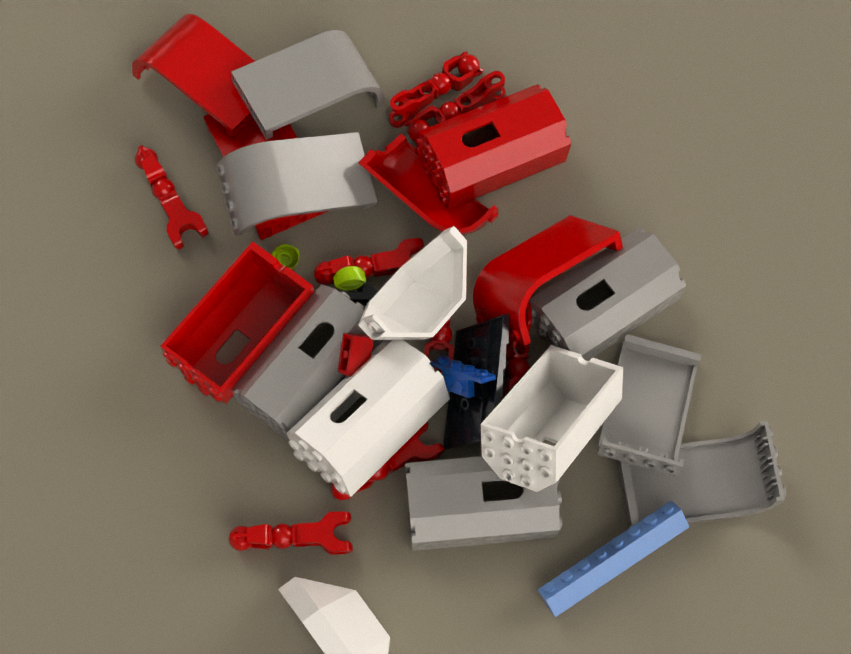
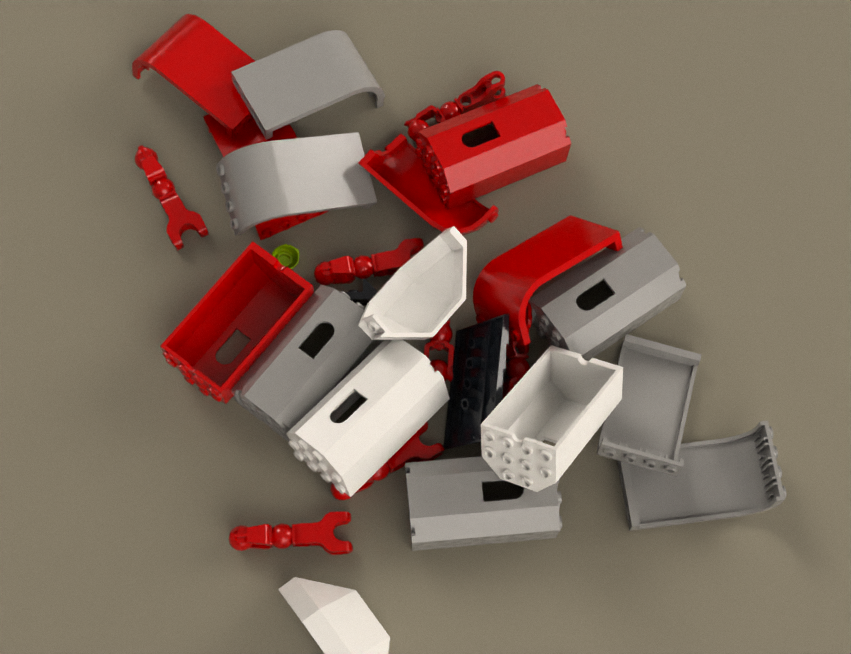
lime hat [333,266,366,291] -> none
red slope [337,333,374,376] -> none
red piece [389,51,484,128] -> none
blue bracket [429,356,496,398] -> none
medium blue brick [538,501,689,617] -> none

